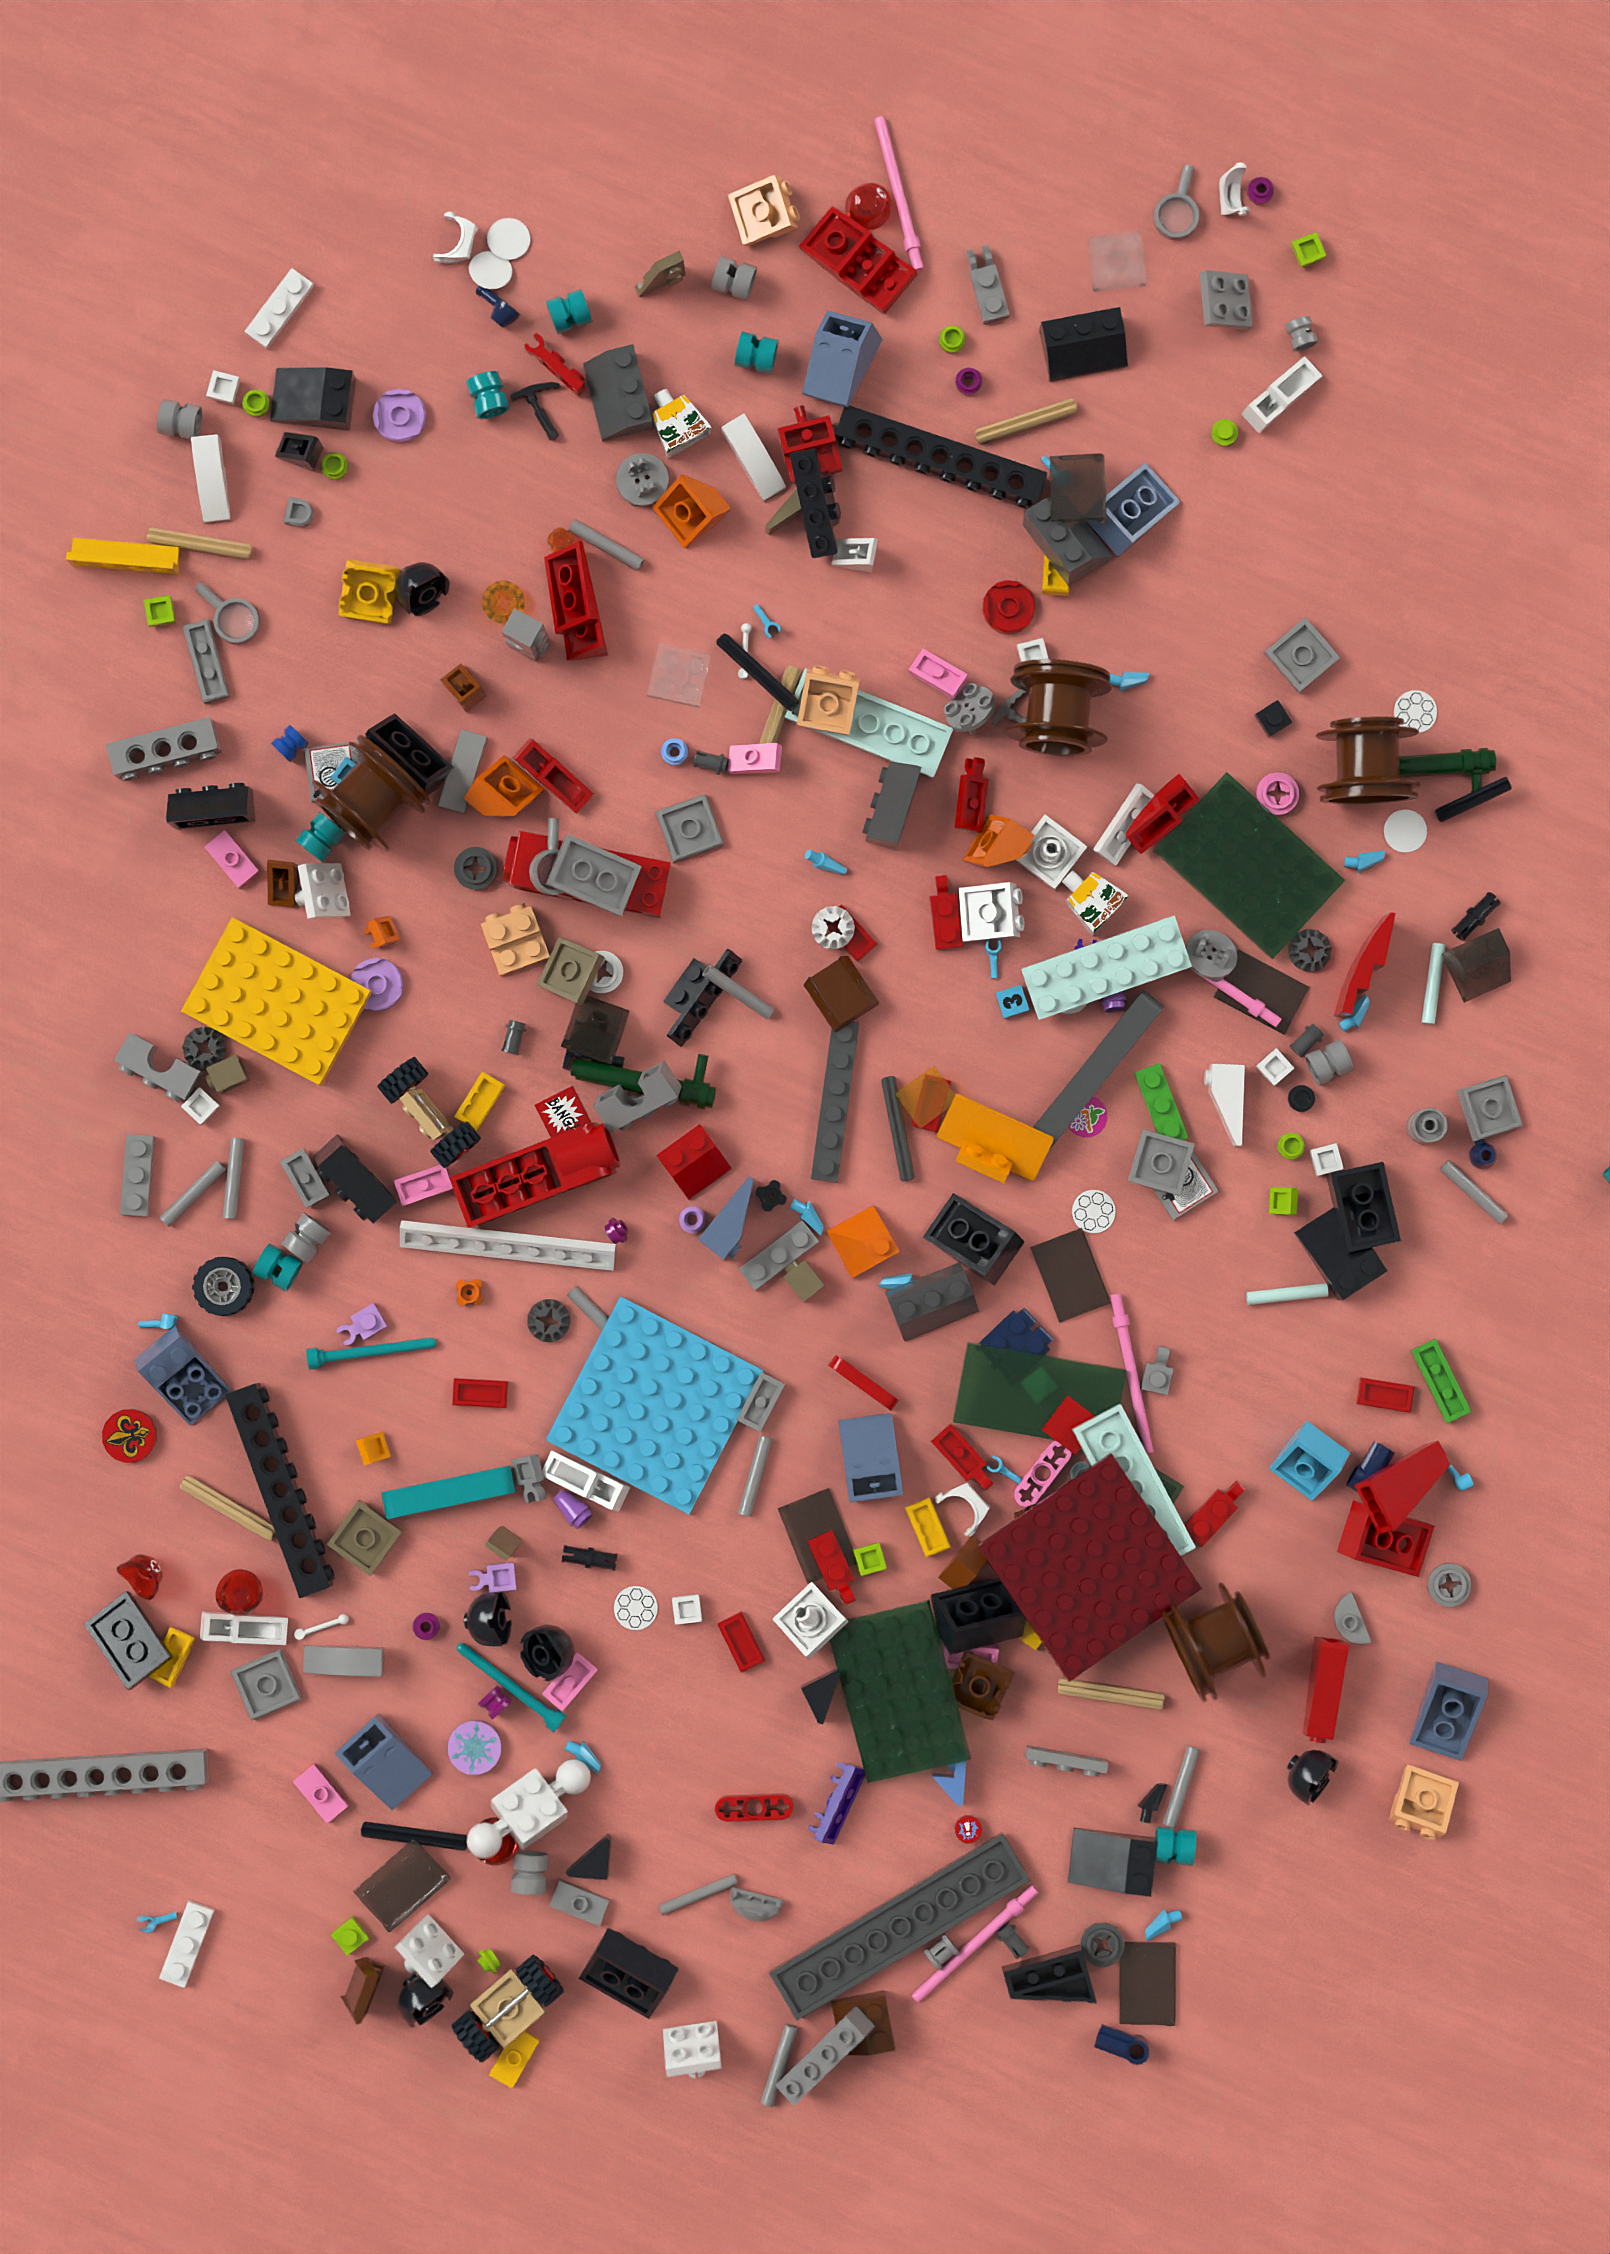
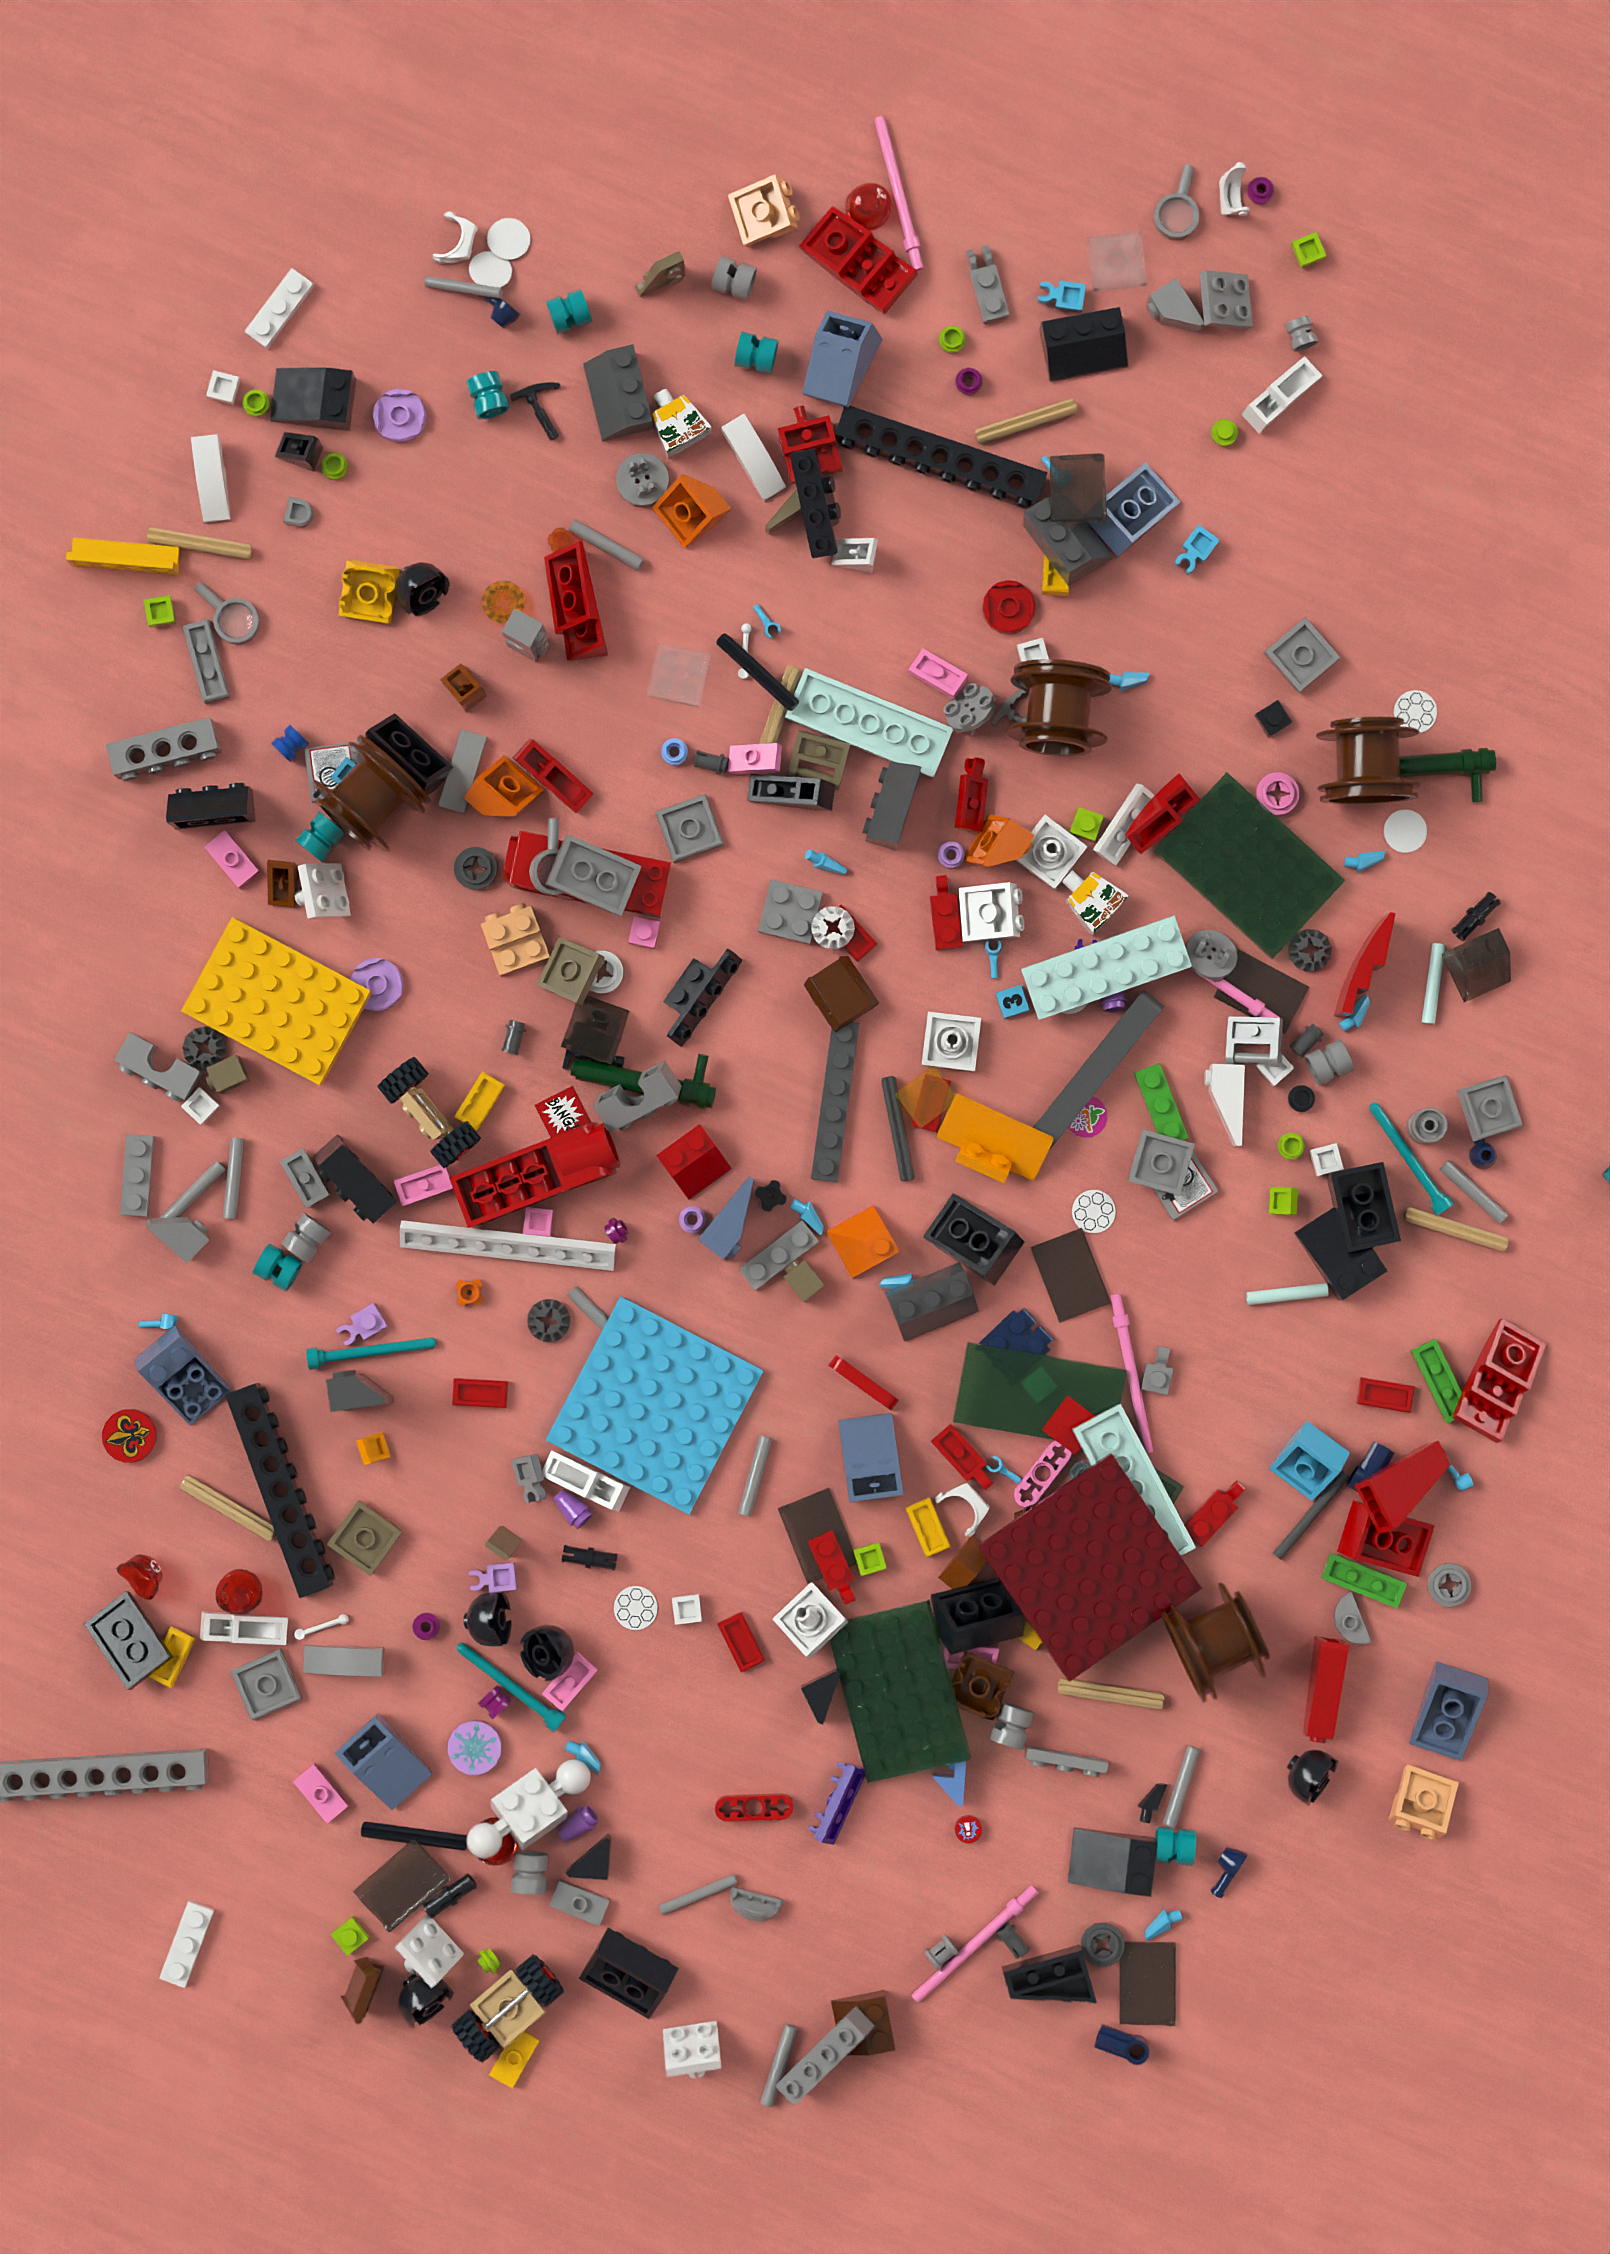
medium azure hand [137,1912,177,1933] -> none
light grey wheel [157,399,202,440] -> none
black wheel [192,1257,255,1316] -> none
orange tile [364,915,401,948] -> none
teal beam [381,1465,516,1519] -> none
red plate [524,333,586,397] -> none
light grey piece [703,965,774,1019] -> none
light grey plate [737,1372,785,1432] -> none
dark grey plate [769,1832,1030,2020] -> none
light nougat plate [797,665,860,735] -> none
black axle [1435,777,1512,822] -> none
none -> light grey slope [145,1217,210,1263]
none -> dark grey slope [326,1370,394,1412]
none -> black pin [423,1873,477,1918]
none -> light grey bar [425,276,503,299]
none -> bright pink plate [523,1207,553,1237]
none -> medium lavender cone [557,1805,599,1842]
none -> bright pink plate [628,916,660,949]
none -> black slope [747,774,835,811]
none -> light grey plate [758,879,823,945]
none -> dark tan plate [787,730,851,790]
none -> white plate [921,1012,981,1072]
none -> lavender plate [938,841,965,868]
none -> light grey wheel [990,1702,1035,1750]
none -> medium azure plate [1037,280,1086,313]
none -> lime plate [1069,807,1104,842]
none -> light grey slope [1146,278,1204,333]
none -> medium azure plate [1174,524,1220,575]
none -> dark blue bar [1210,1847,1248,1898]
none -> plate [1225,1017,1283,1067]
none -> dark grey bar [1273,1471,1350,1560]
none -> bright green plate [1320,1553,1407,1609]
none -> teal piece [1369,1103,1455,1215]
none -> tan axle [1404,1207,1509,1251]
none -> red slope [1452,1318,1546,1443]

